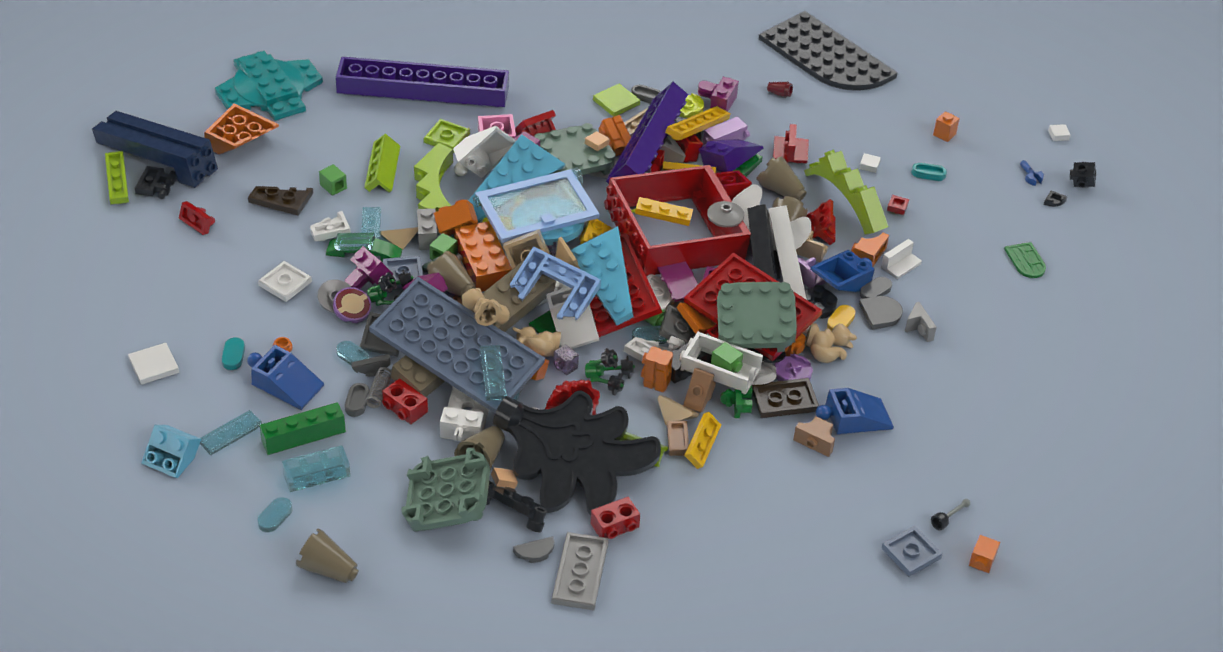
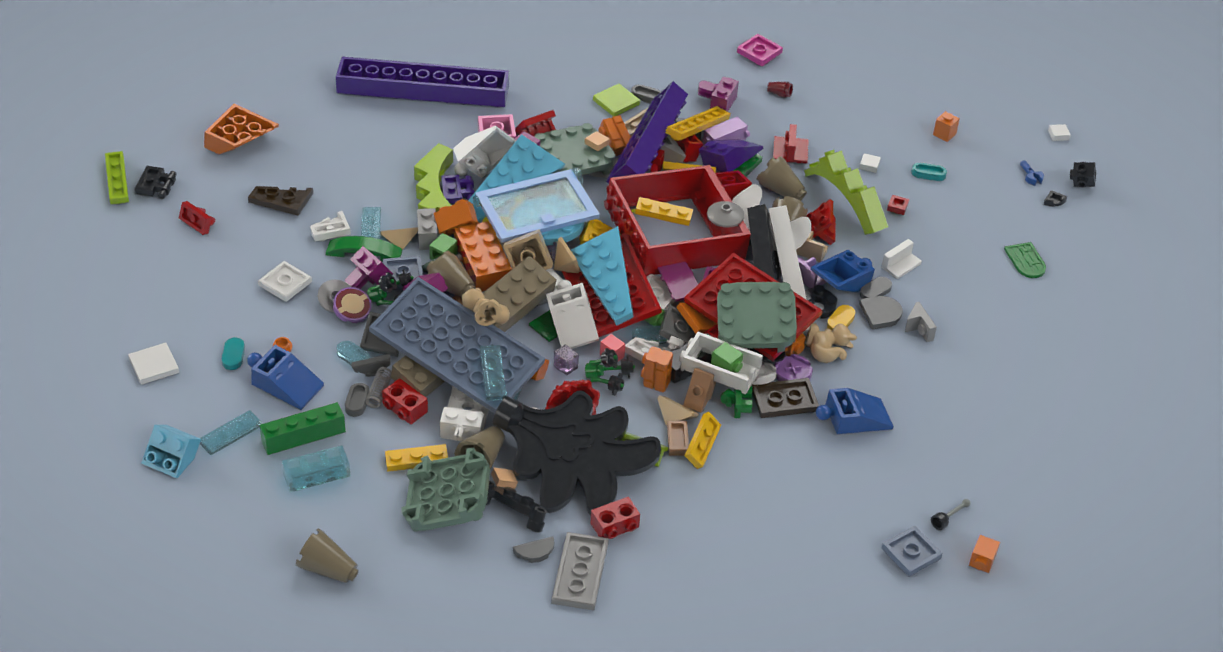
dark blue brick [92,111,218,188] -> none
teal plate [215,50,323,121] -> none
clear light blue tile [257,497,292,532] -> none
bright green brick [319,164,347,196] -> none
clear light blue tile [334,232,375,251] -> none
lime panel [364,133,400,192] -> none
lime tile [423,119,470,153] -> none
light blue wedge [510,246,601,320] -> none
tan animal [512,326,561,357] -> none
neon yellow tile [679,93,704,118] -> none
plate [759,11,898,90] -> none
medium nougat brick [793,416,835,457] -> none
orange arch [851,233,889,267] -> none
none -> yellow plate [385,444,448,472]
none -> dark purple plate [441,175,475,204]
none -> coral plate [600,334,625,361]
none -> dark pink plate [737,34,783,66]

